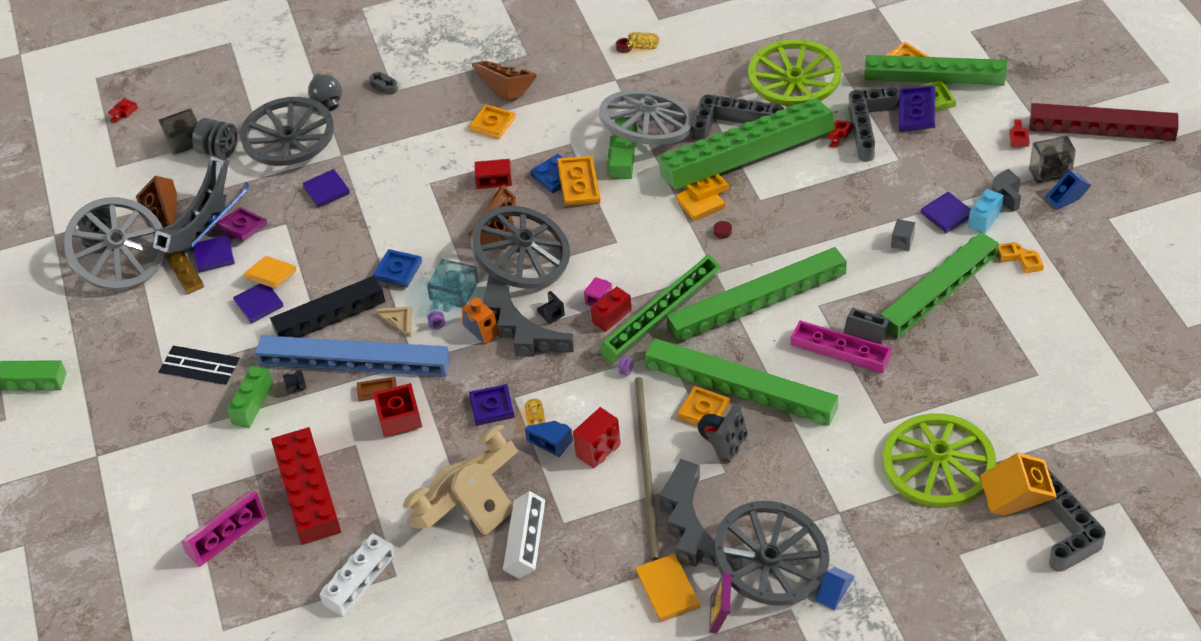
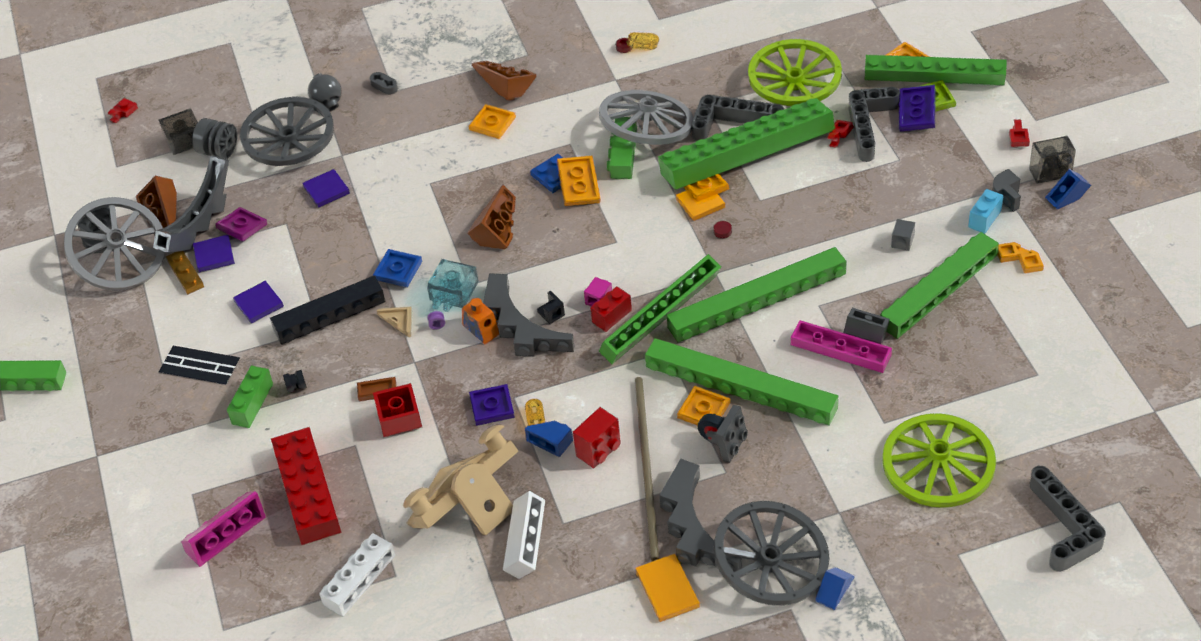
blue piece [184,182,249,253] -> none
light orange tile [244,256,296,289] -> none
medium blue brick [255,336,450,377] -> none
dark grey wheel [471,206,570,289] -> none
red brick [474,158,512,189] -> none
medium lavender bush [618,356,634,375] -> none
magenta tile [709,573,731,634] -> none
dark purple tile [921,192,971,233] -> none
light orange slope [980,452,1057,516] -> none
dark red brick [1029,103,1179,141] -> none

